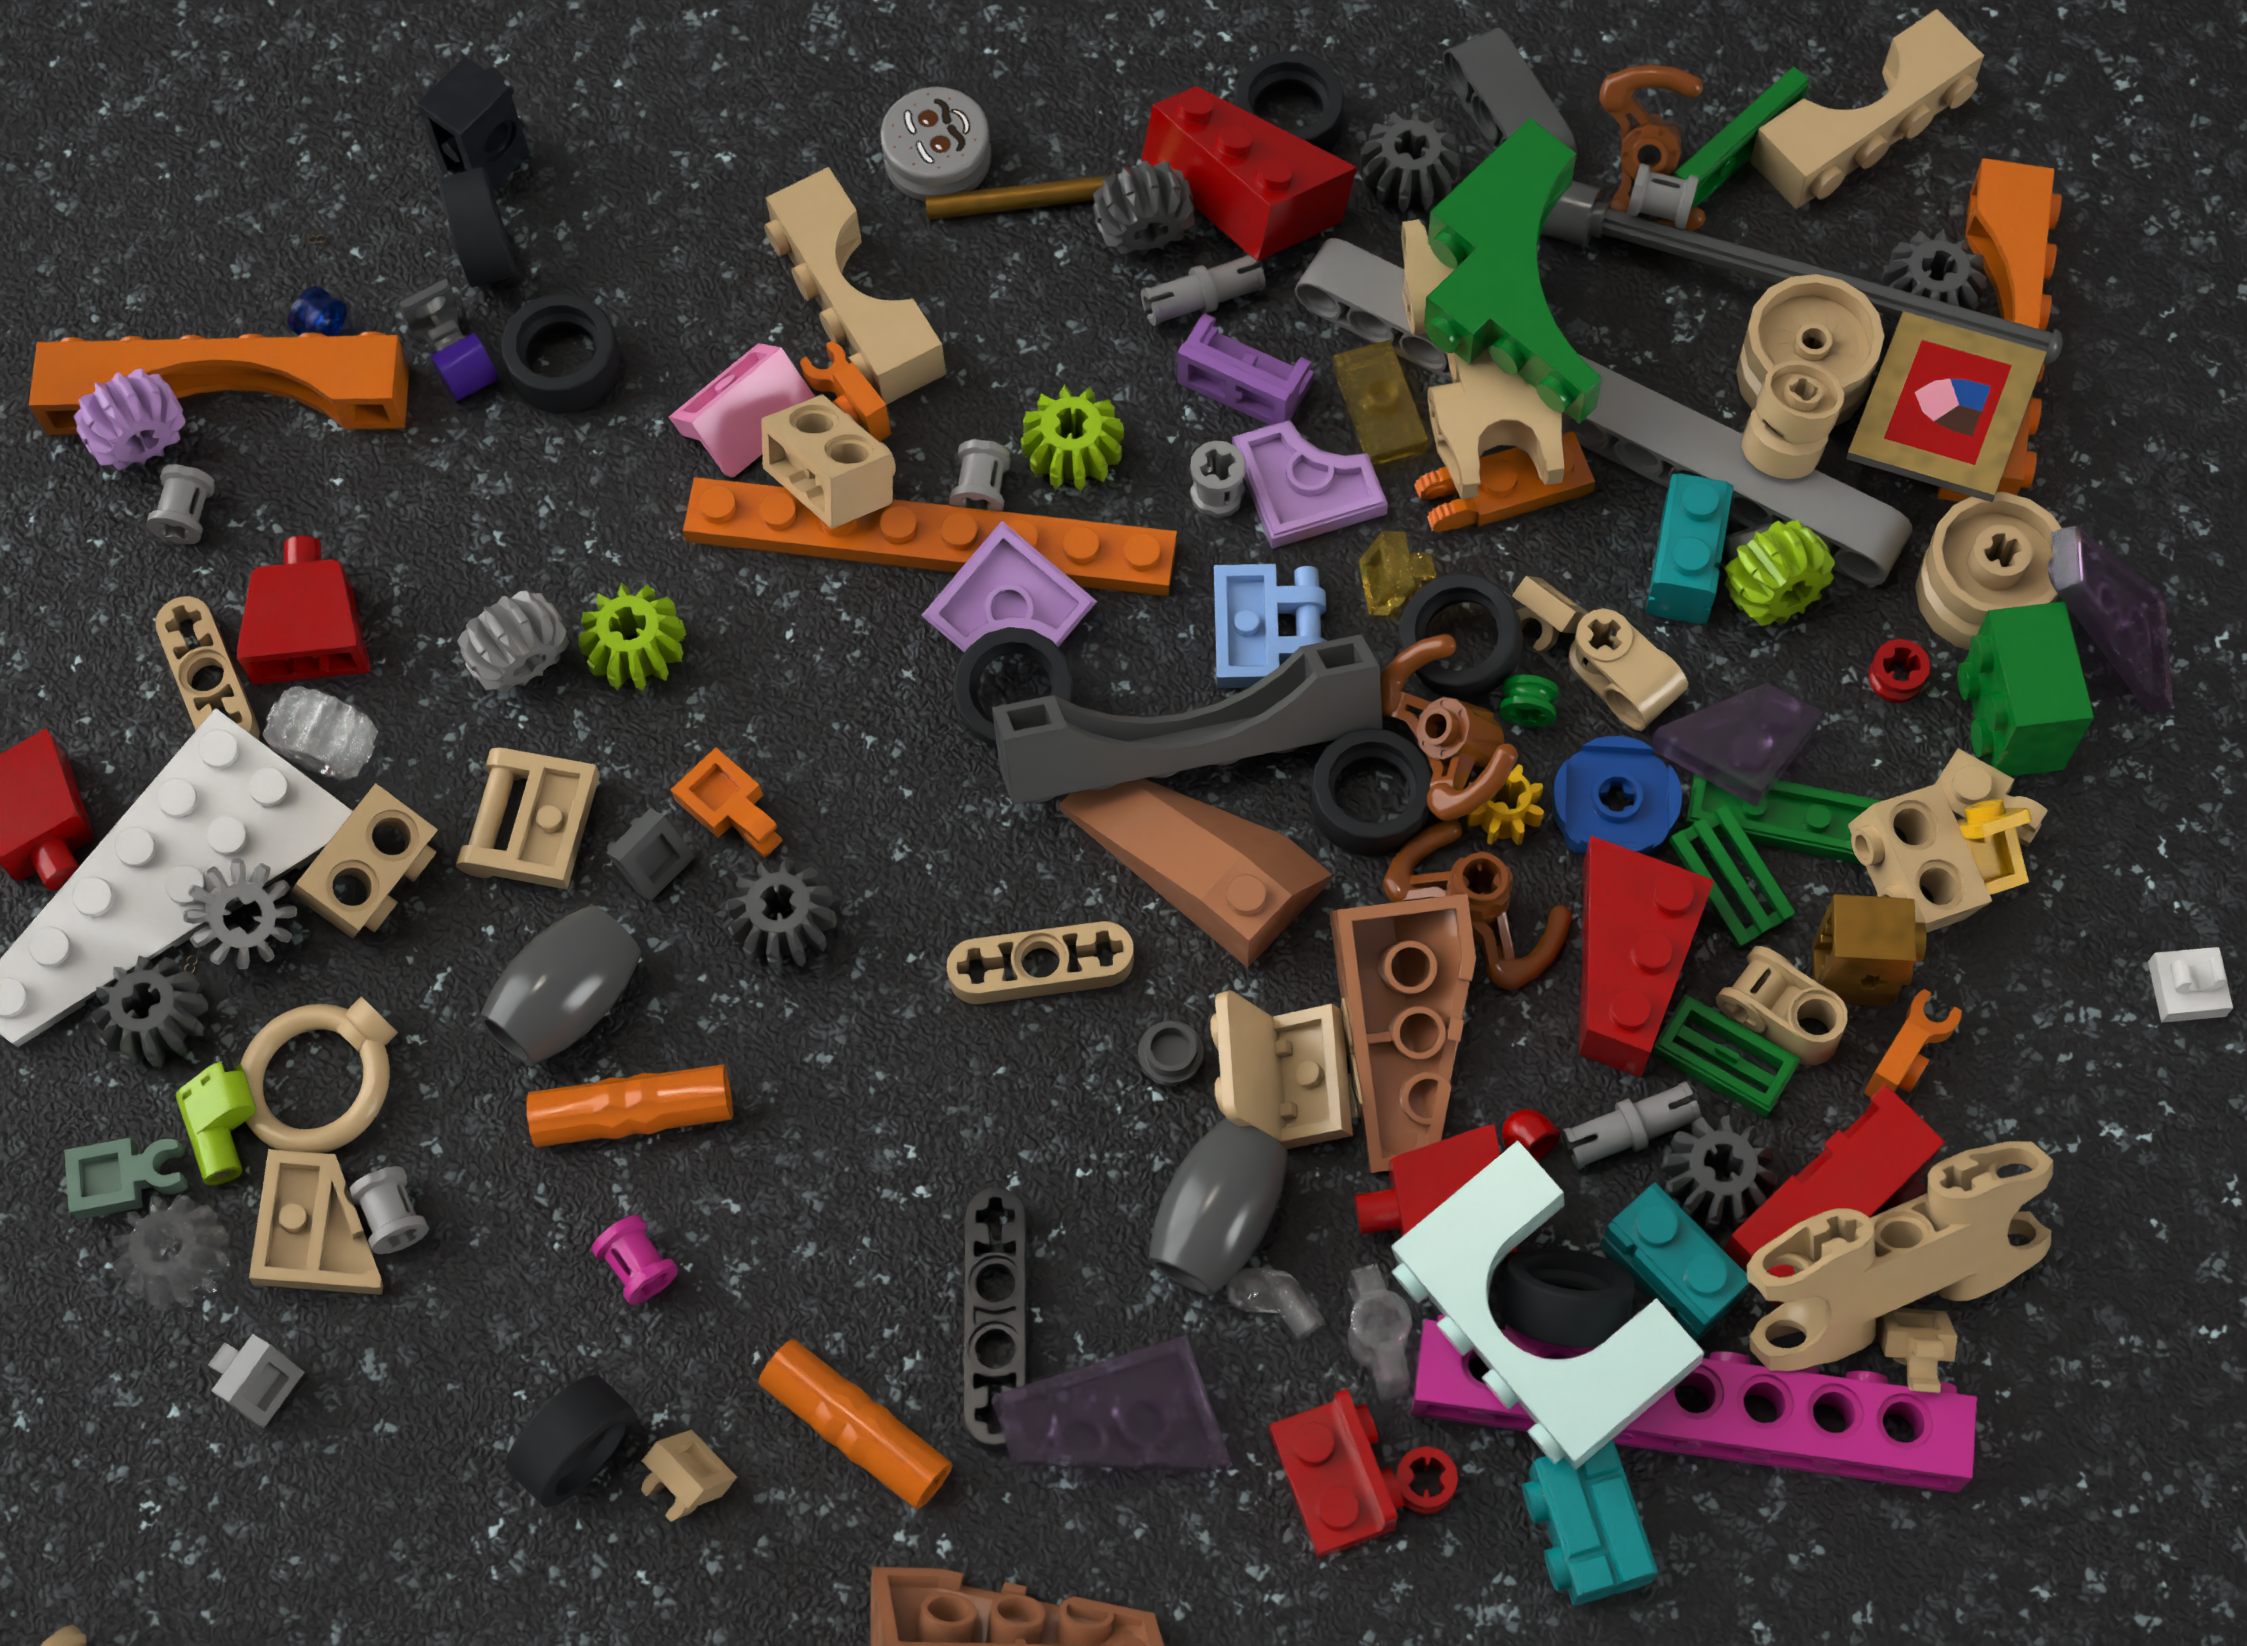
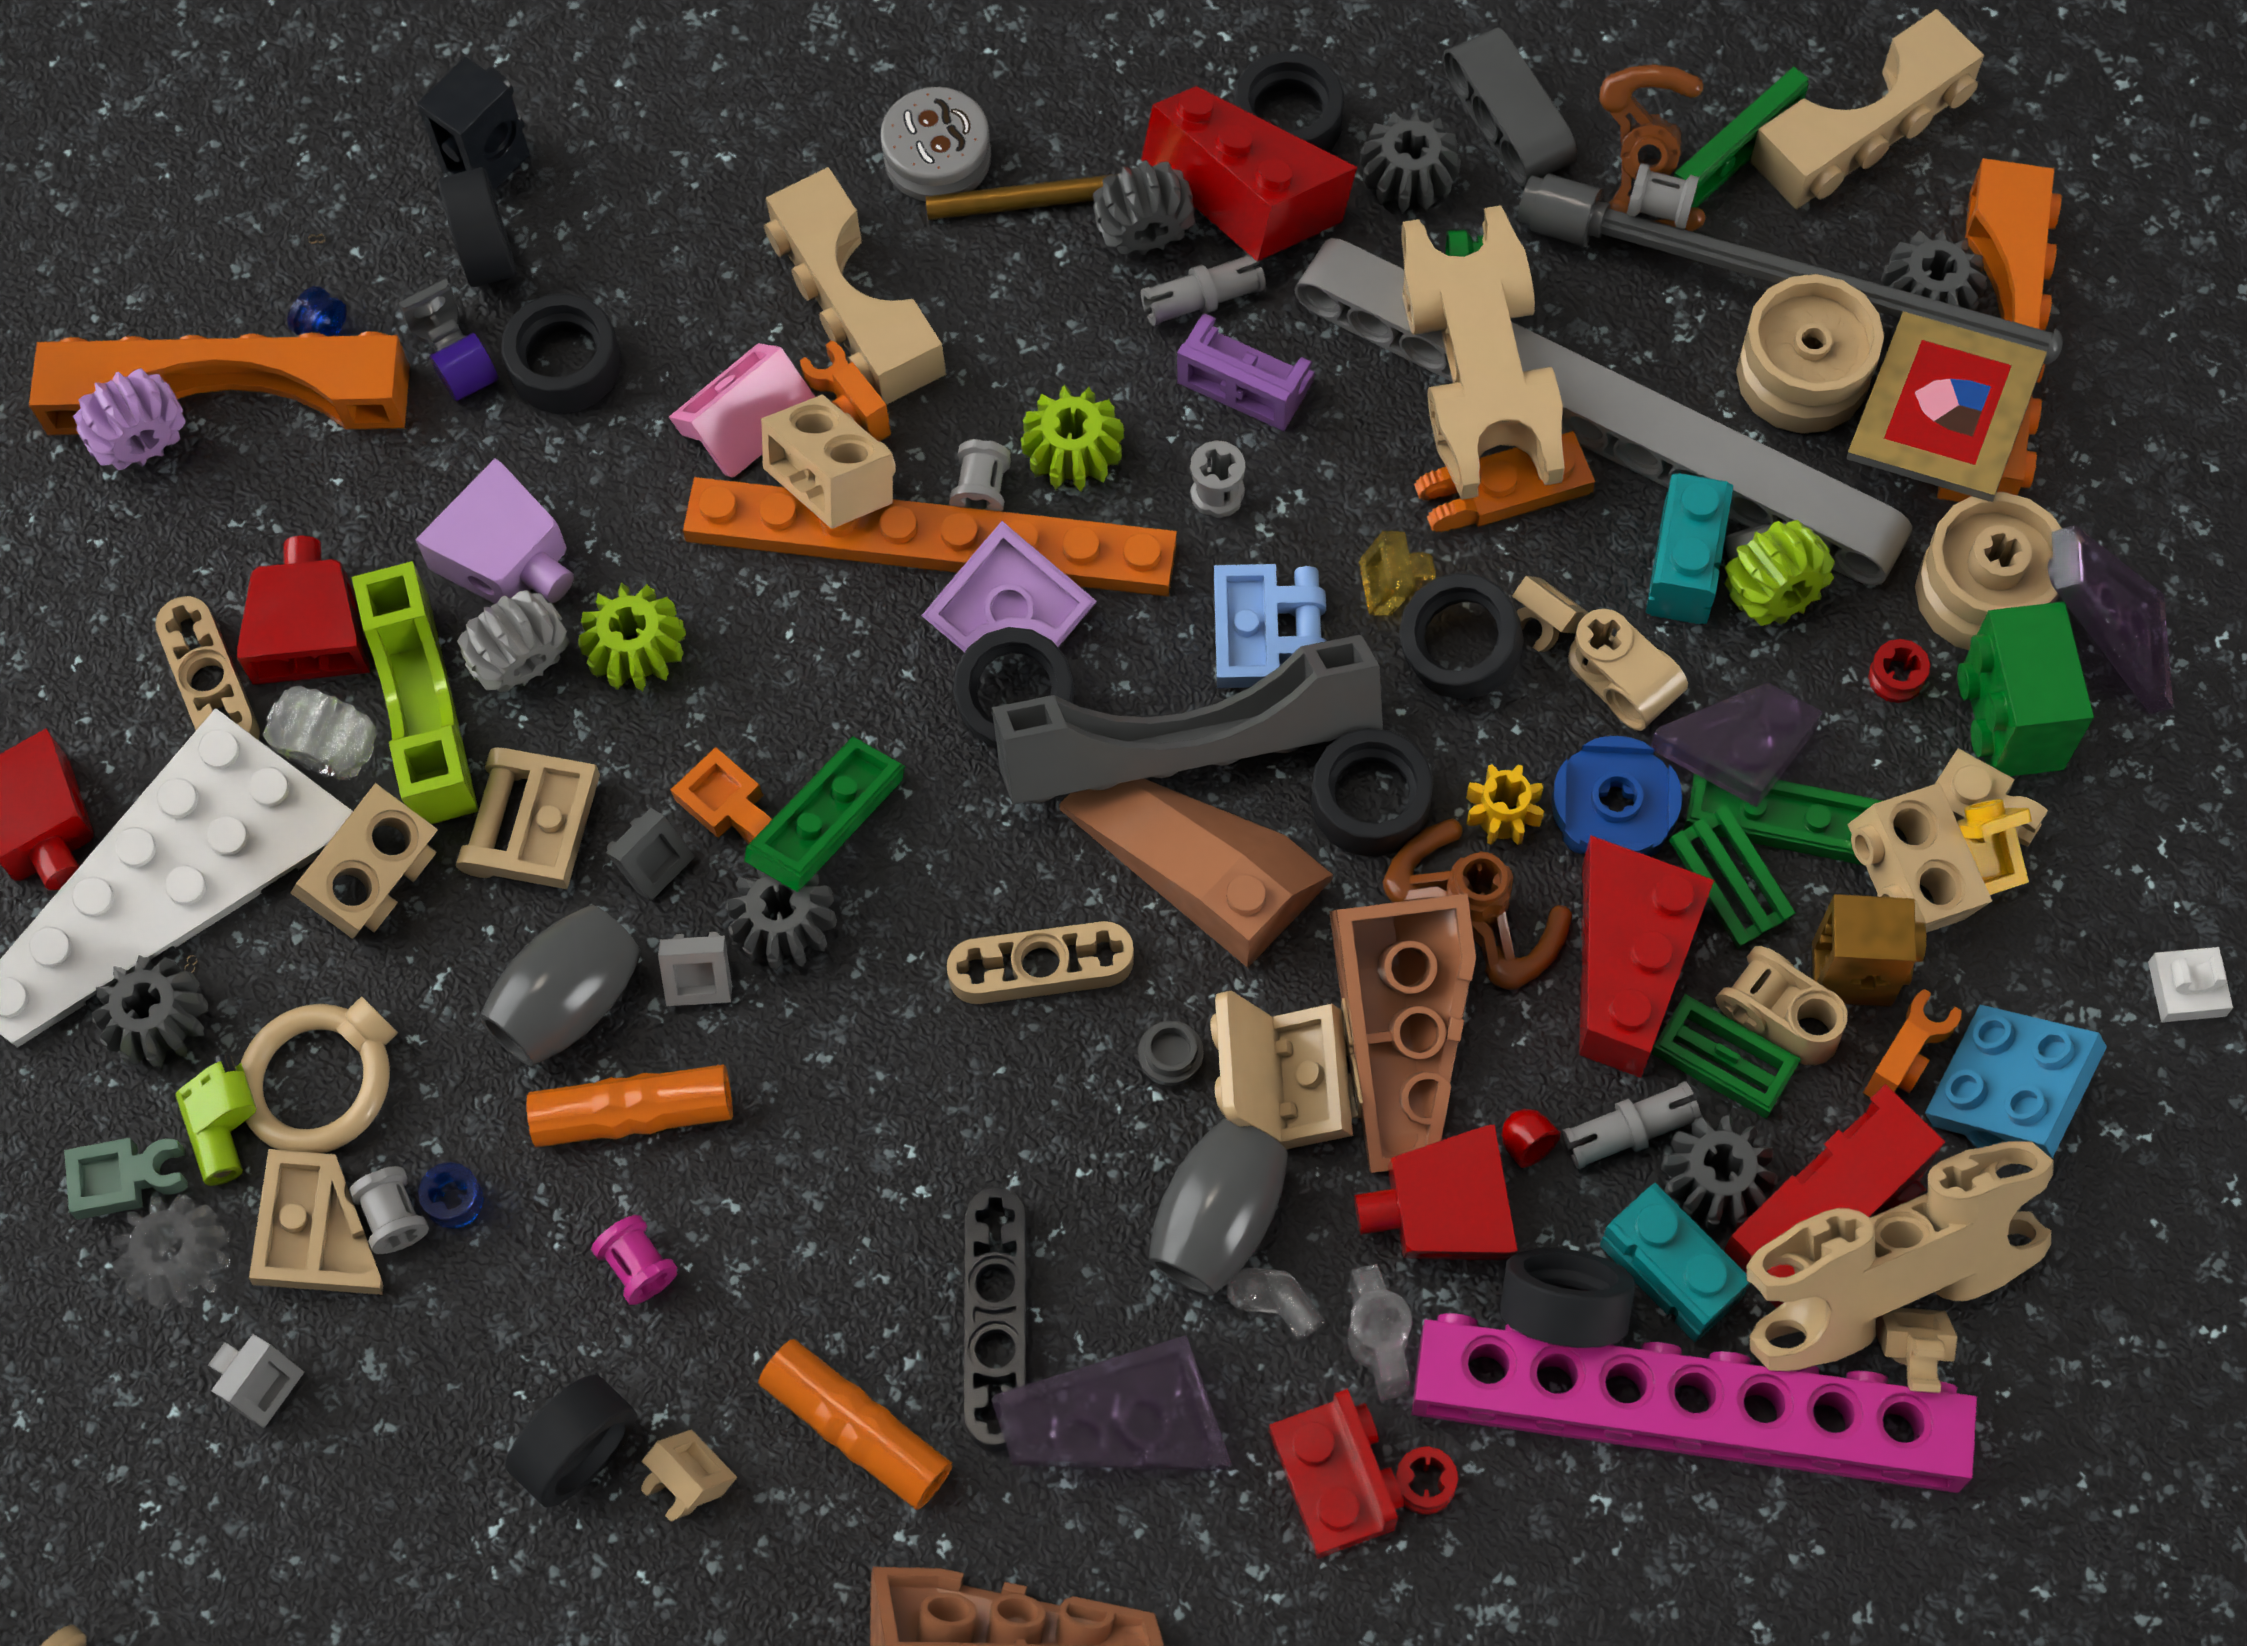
light grey bush [146,464,215,544] -> none
light grey gear [183,858,297,969] -> none
lavender tile [1232,420,1388,549] -> none
clear yellow plate [1332,340,1428,466] -> none
dark orange piece [1380,634,1519,821] -> none
light aqua arch [1391,1141,1704,1470] -> none
green arch [1424,118,1602,424] -> none
green bush [1499,674,1559,728] -> none
teal brick [1522,1439,1659,1606] -> none
tan wheel [1741,360,1844,479] -> none
none -> lime arch [352,561,479,824]
none -> lavender torso [415,458,574,604]
none -> clear blue bush [418,1162,484,1229]
none -> light grey tile [658,932,732,1006]
none -> green tile [744,736,905,892]
none -> dark azure plate [1925,1004,2107,1158]

